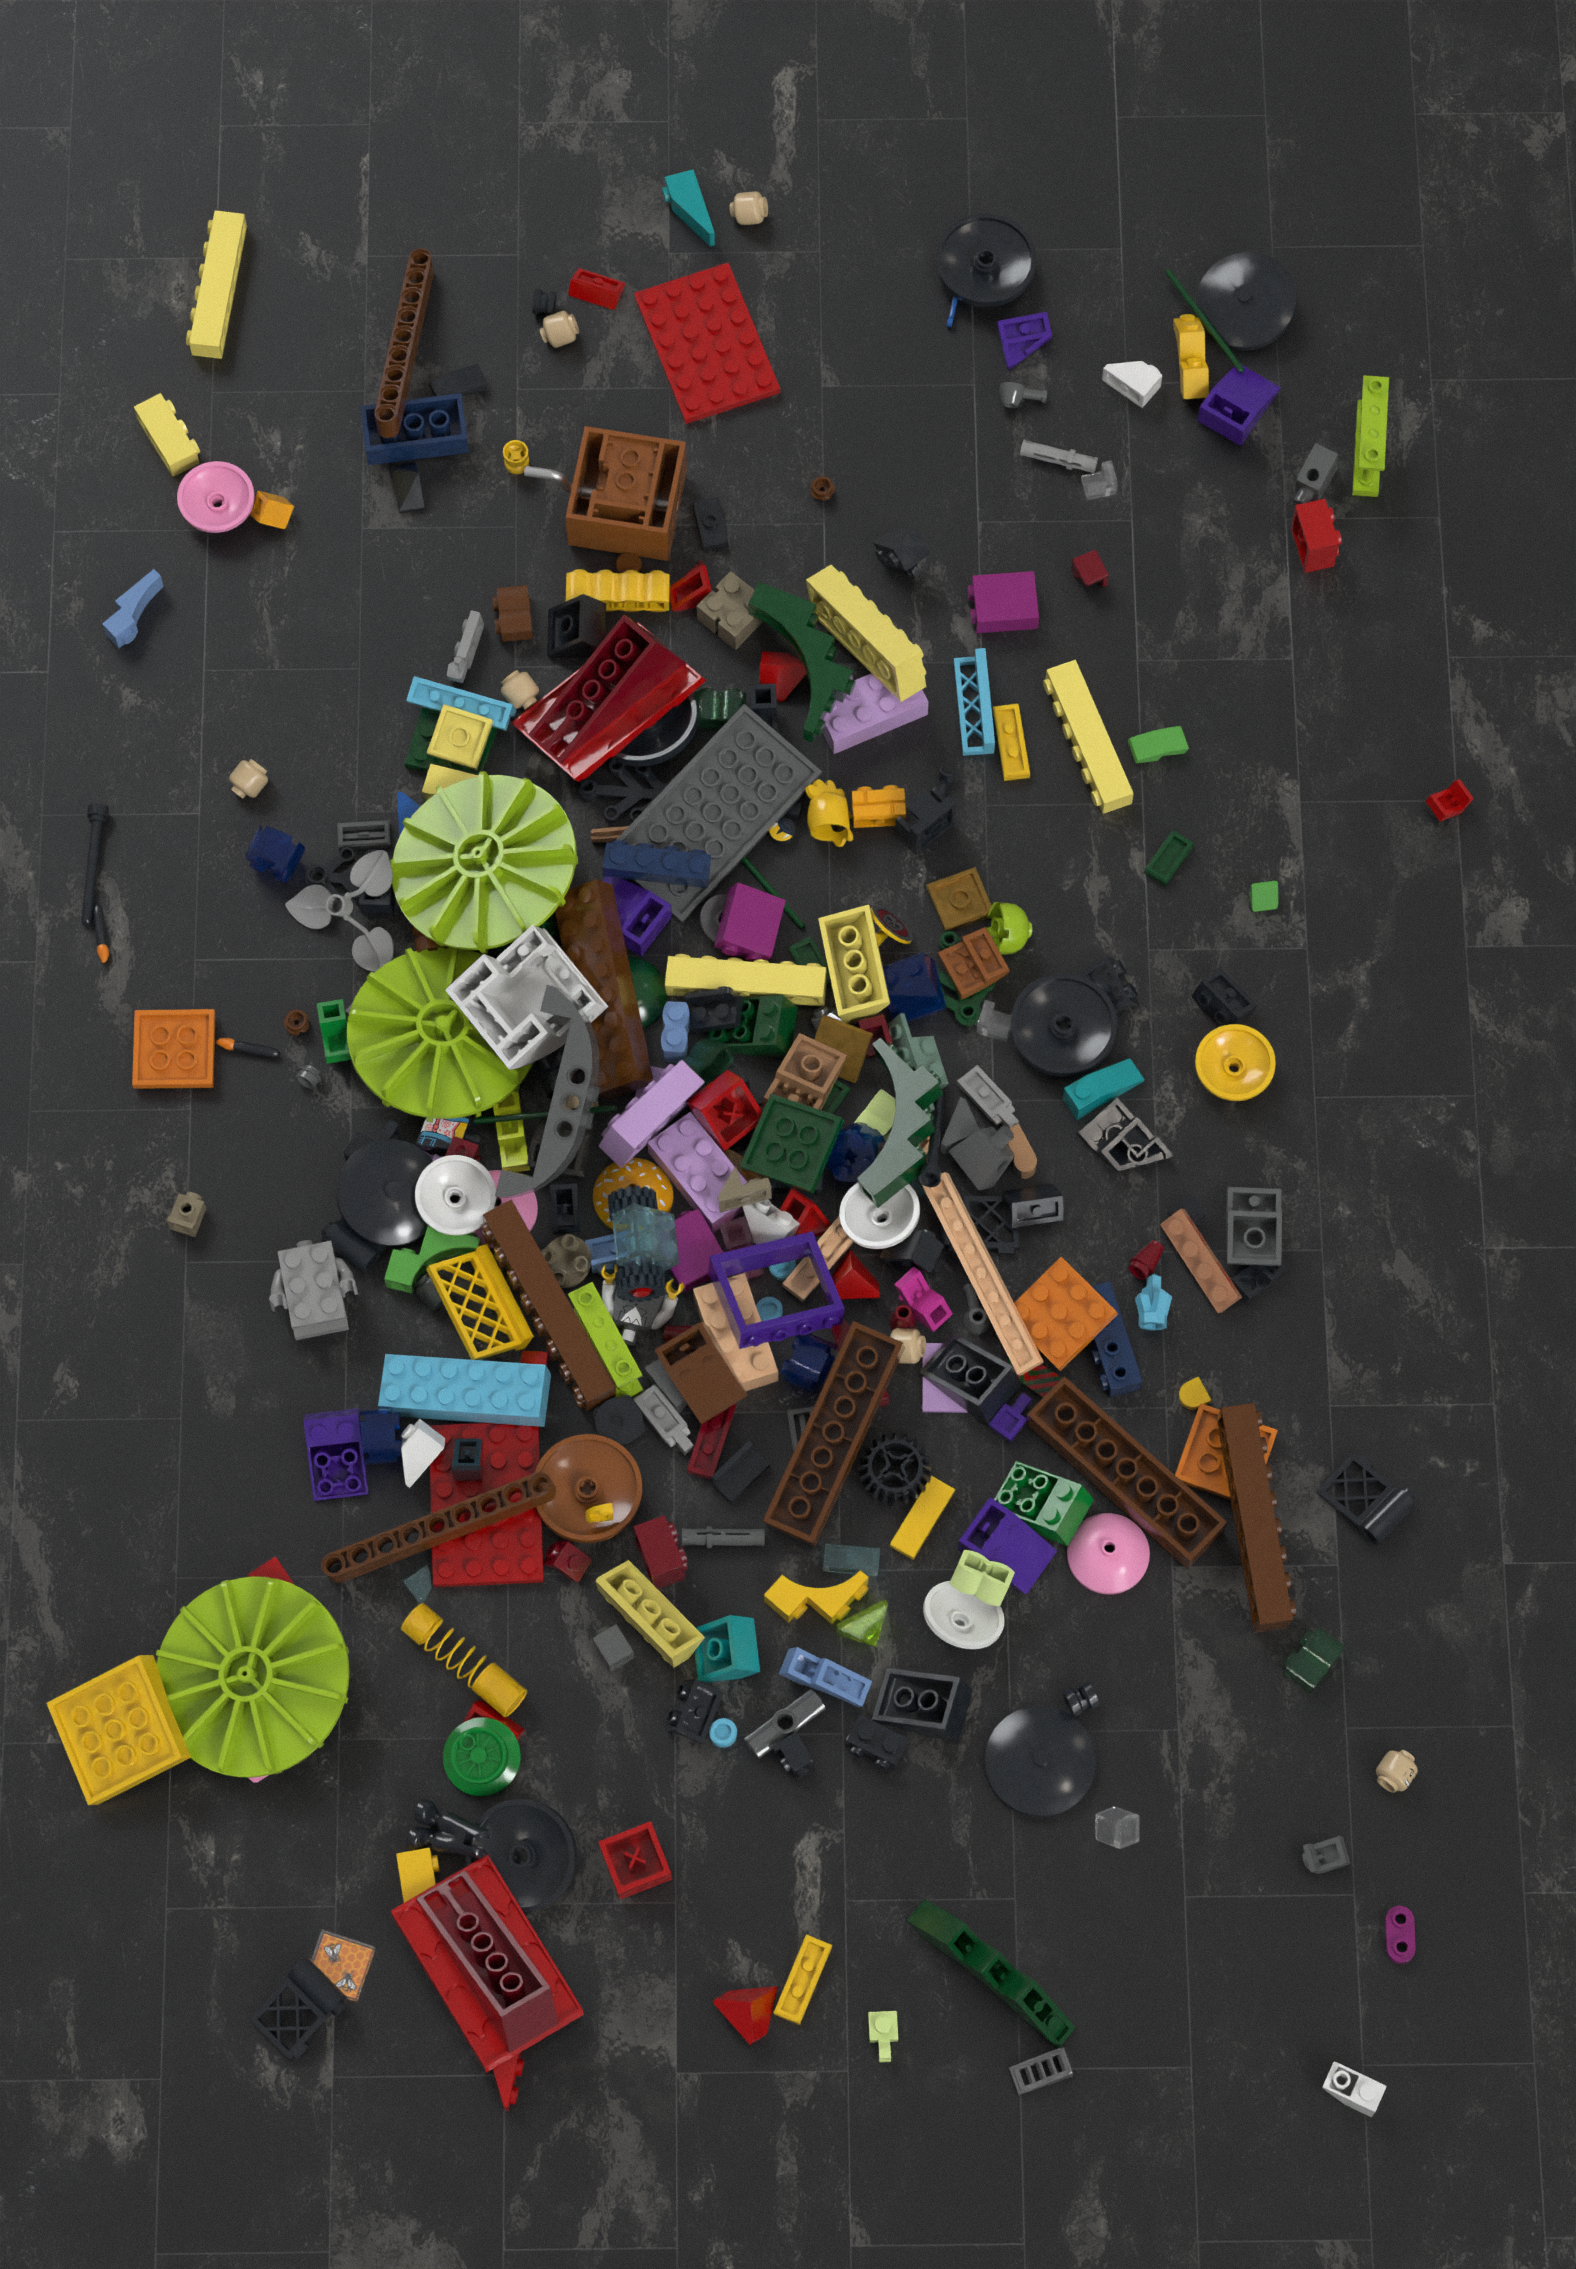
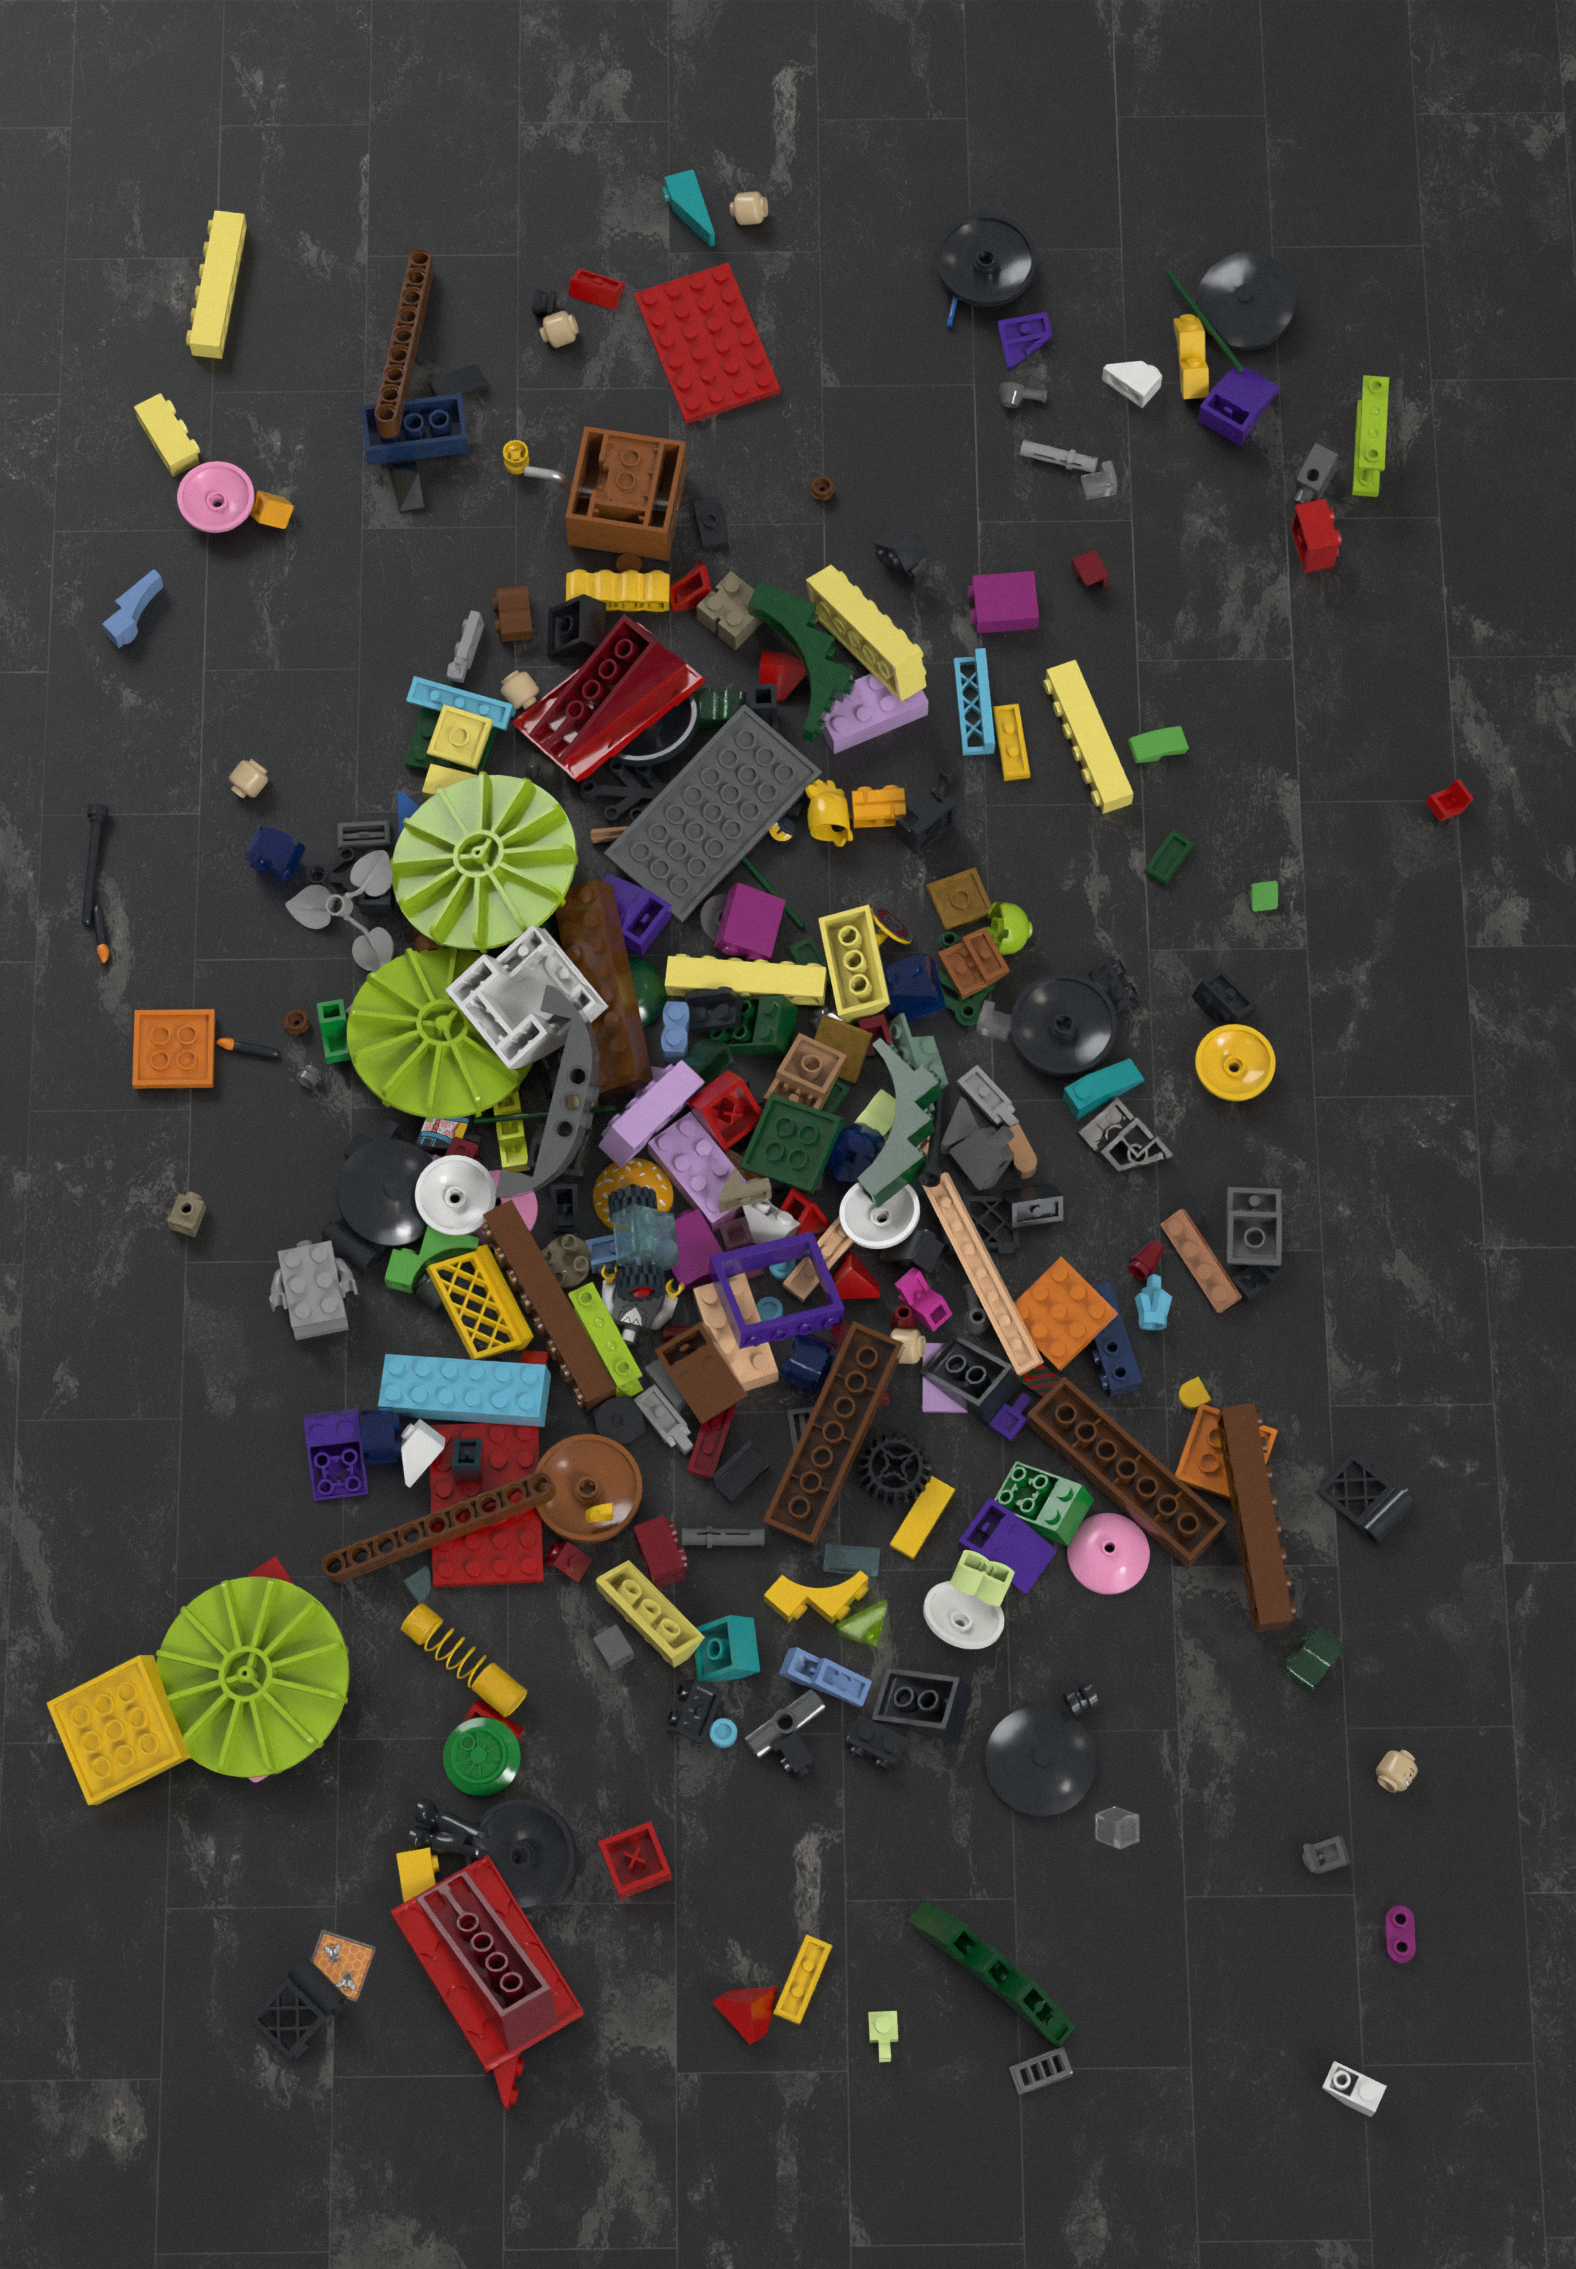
dark blue brick [603,840,711,888] -> none

